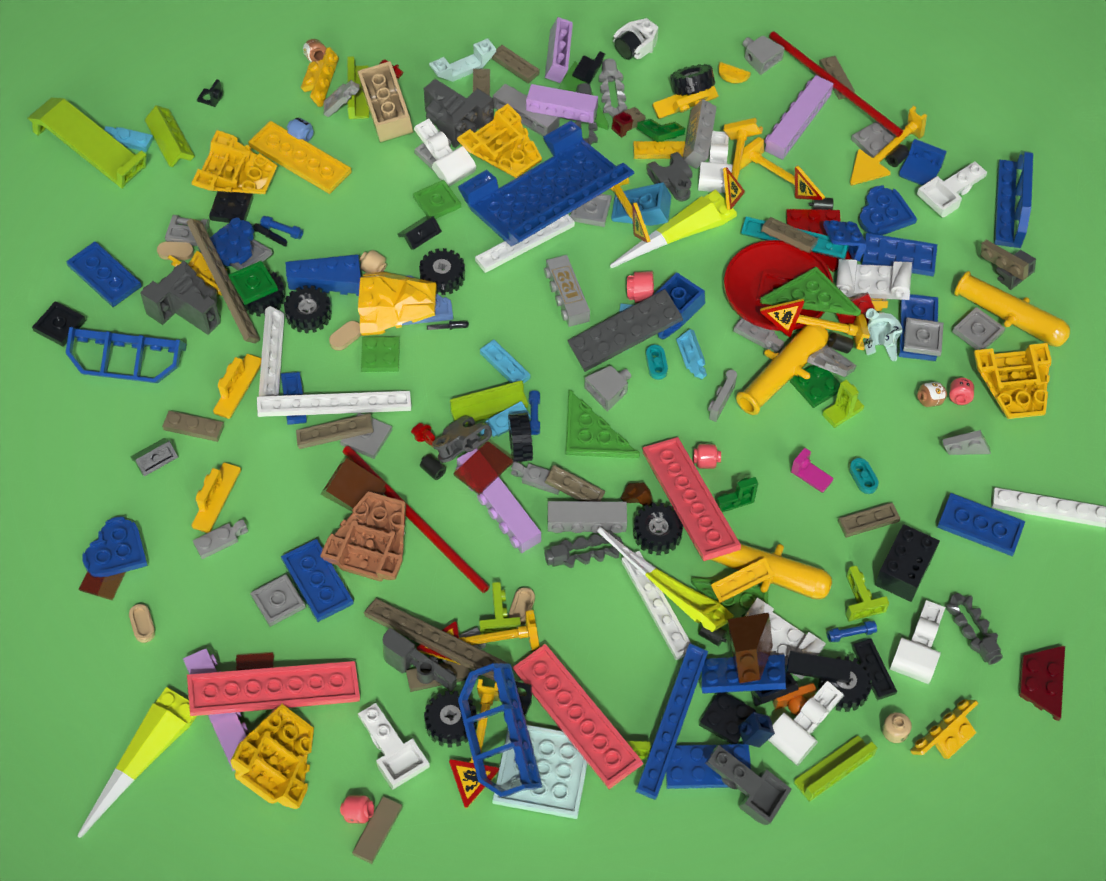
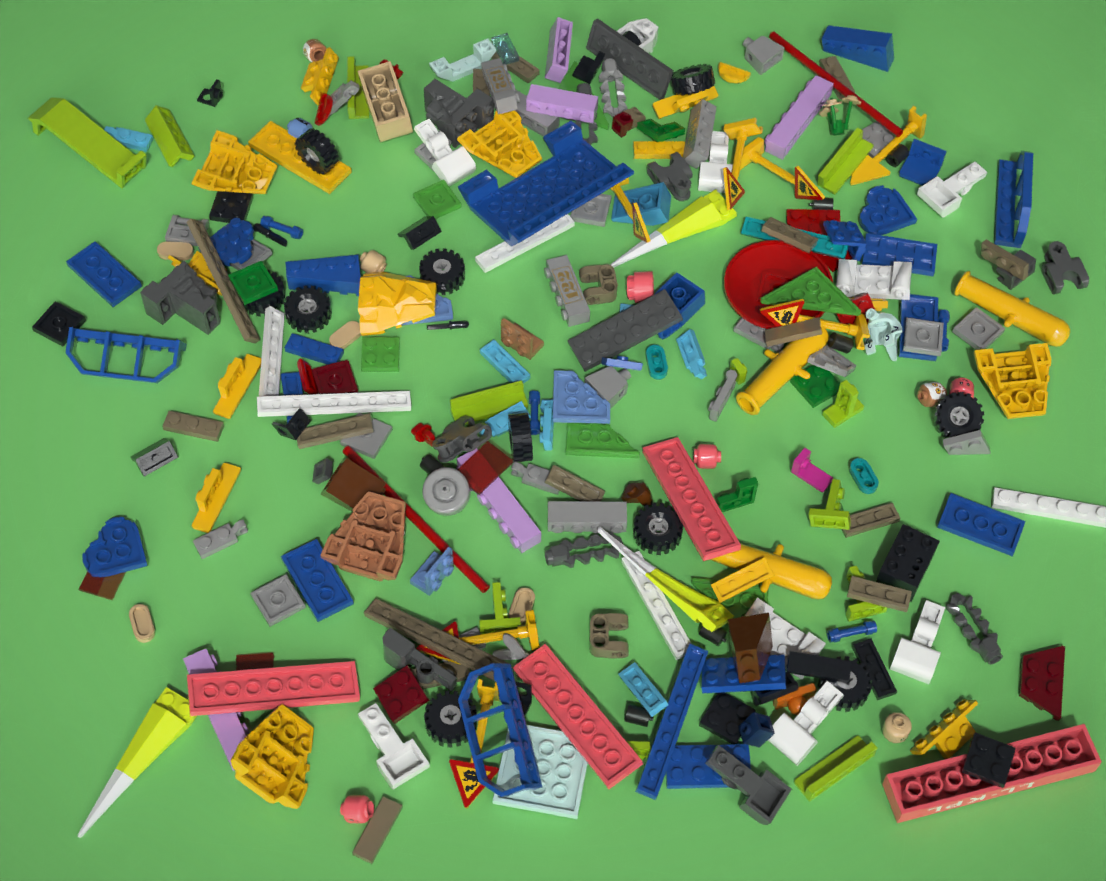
none -> black bracket [272,408,311,440]
none -> blue plate [284,333,344,365]
none -> black wheel [294,128,339,175]
none -> red tile [297,358,318,395]
none -> dark red plate [312,360,358,394]
none -> dark grey plate [312,459,333,485]
none -> red tile [315,93,333,126]
none -> dark red plate [373,665,430,724]
none -> medium blue bracket [410,547,454,596]
none -> light grey wheel [422,467,471,516]
none -> light grey brick [481,58,520,114]
none -> clear light blue plate [491,33,519,64]
none -> light grey piece [492,634,530,660]
none -> medium nougat bracket [501,318,544,360]
none -> medium azure hinge [540,399,554,450]
none -> medium blue plate [553,370,610,424]
none -> dark tan piece [579,264,618,305]
none -> dark grey plate [586,19,674,100]
none -> dark tan piece [590,613,629,658]
none -> plate [601,356,643,371]
none -> medium azure plate [618,662,668,717]
none -> pearl dark grey piece [625,704,654,727]
none -> lime plate [730,358,747,385]
none -> dark tan tile [765,318,822,347]
none -> lime bracket [809,479,851,530]
none -> lime panel [818,127,874,195]
none -> plant [819,95,861,135]
none -> blue wedge [822,25,894,72]
none -> dark tan plate [847,576,912,612]
none -> coral brick [882,724,1102,823]
none -> black wheel [933,392,984,438]
none -> blue bar [938,310,950,352]
none -> black plate [961,732,1016,788]
none -> dark grey piece [1042,241,1089,294]

